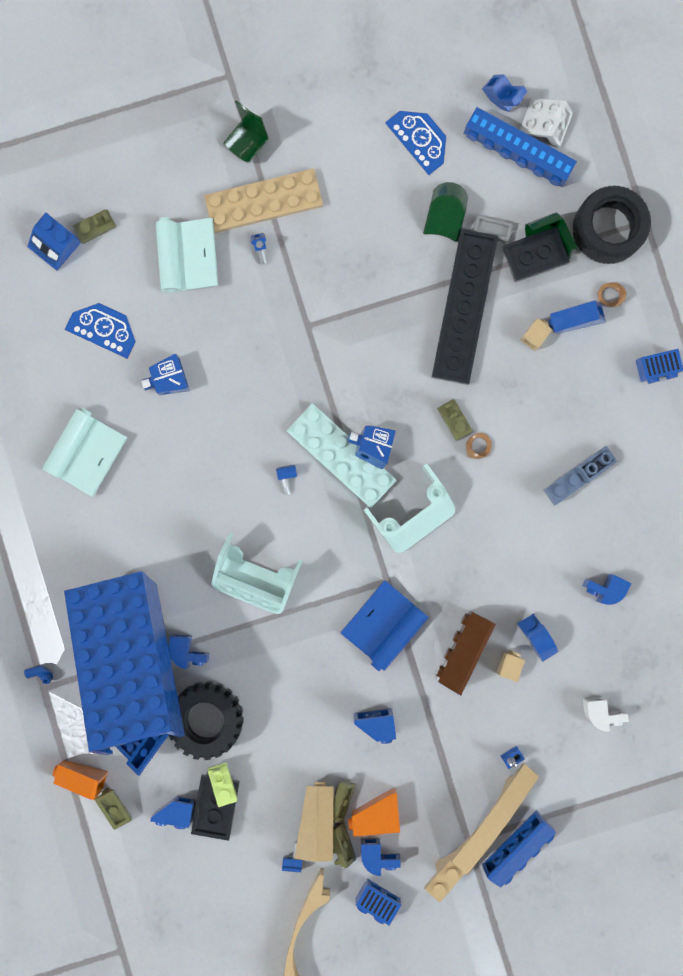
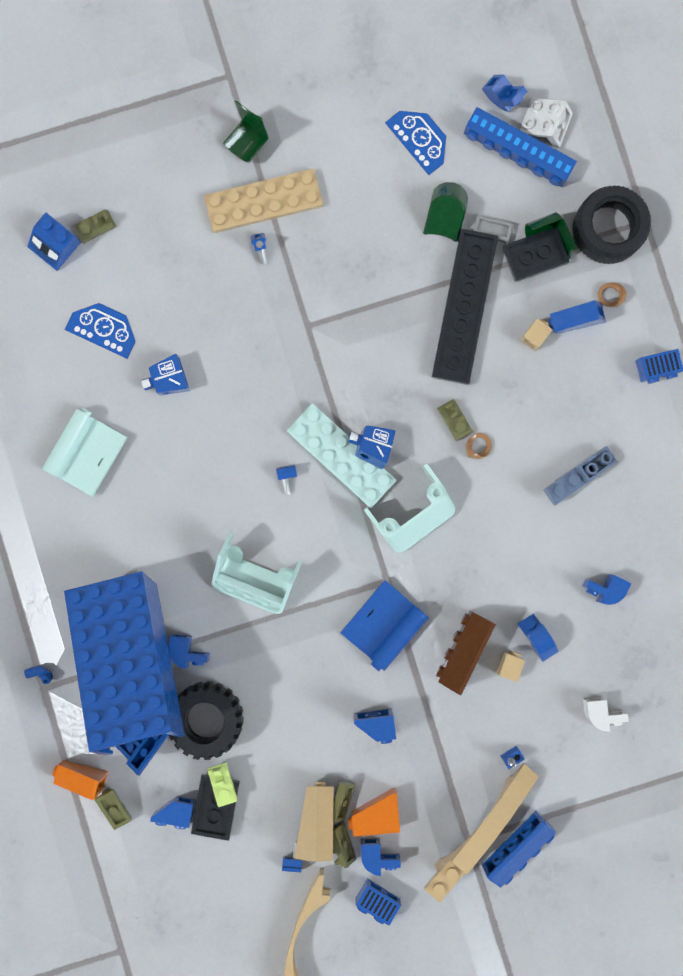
light aqua door [155,217,218,293] -> none

